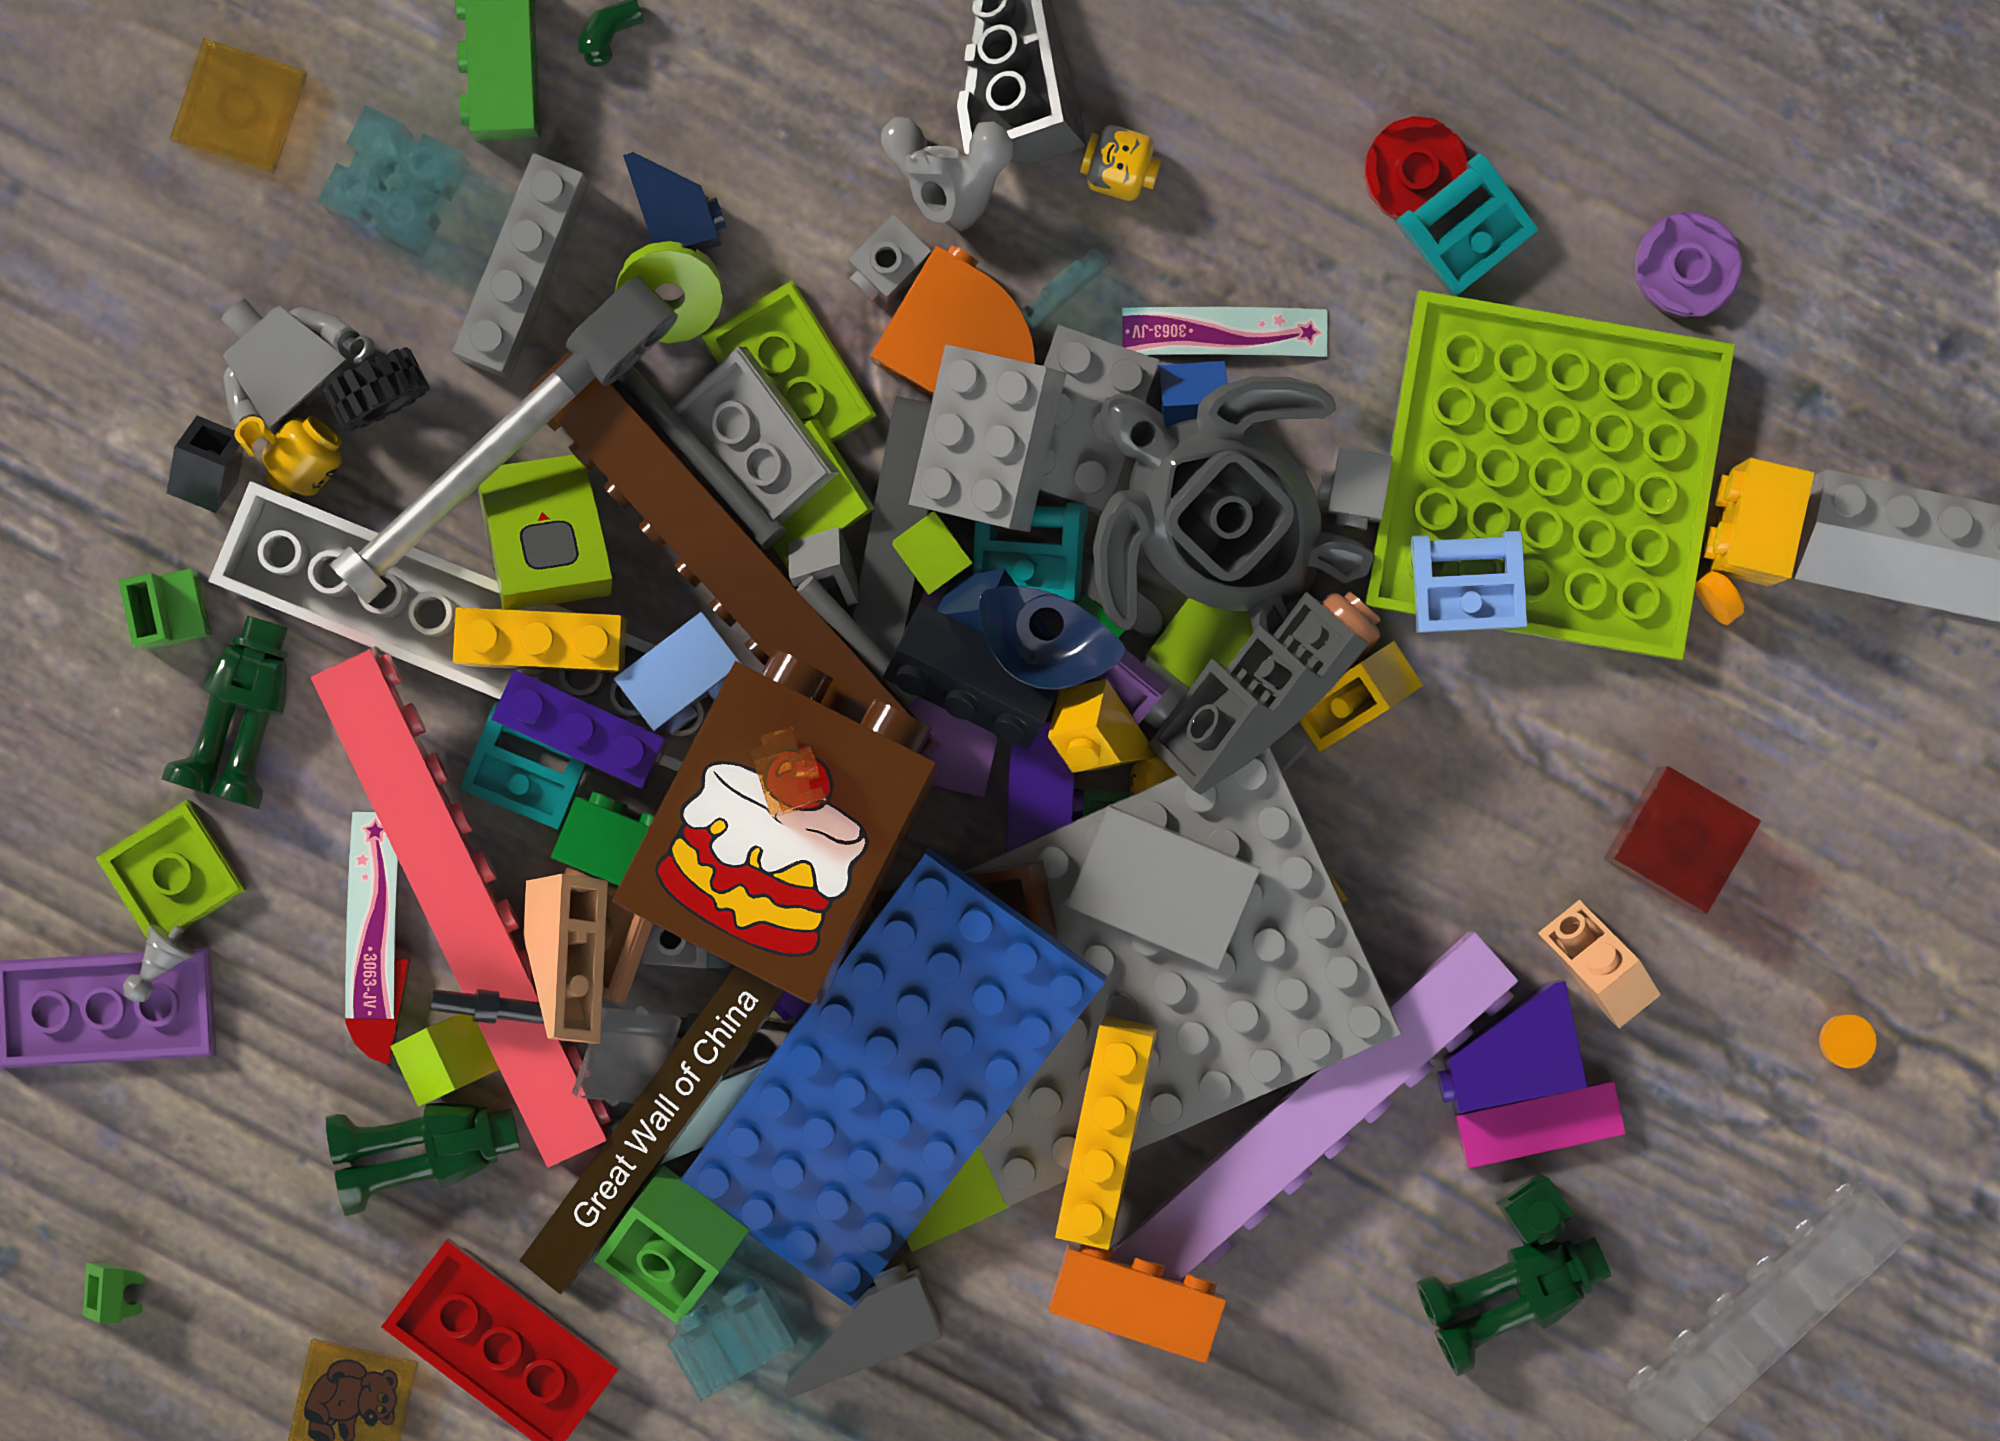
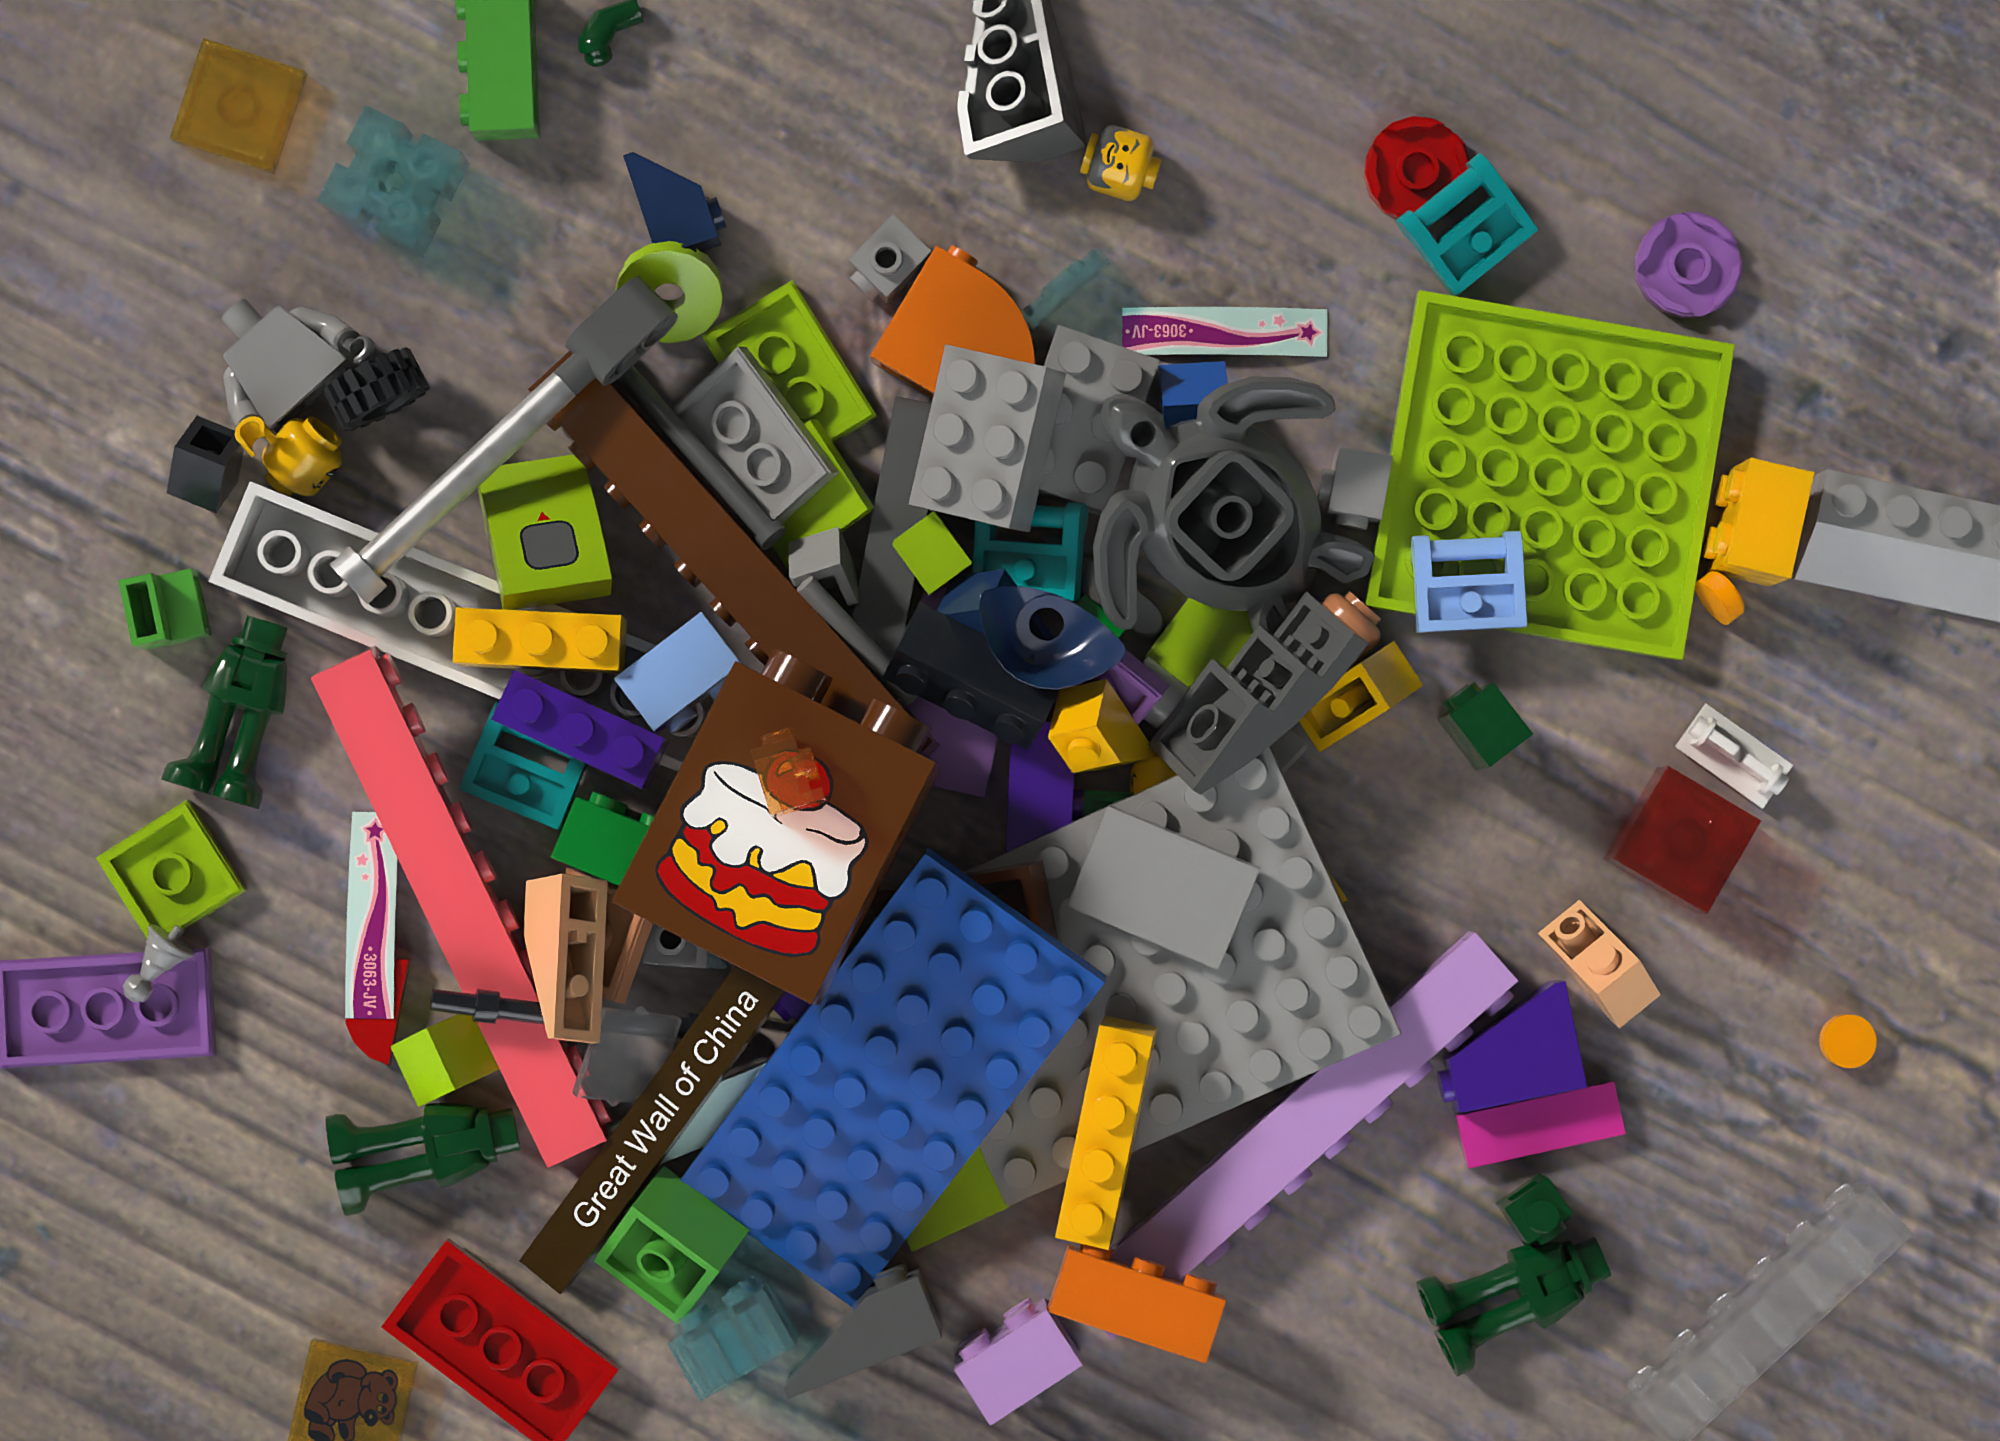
bright green tile [82,1262,145,1323] -> none
light grey brick [452,153,589,380] -> none
light grey head [881,117,1013,232] -> none
none -> lavender brick [954,1297,1082,1426]
none -> dark green brick [1437,681,1533,770]
none -> white hinge [1675,703,1793,809]

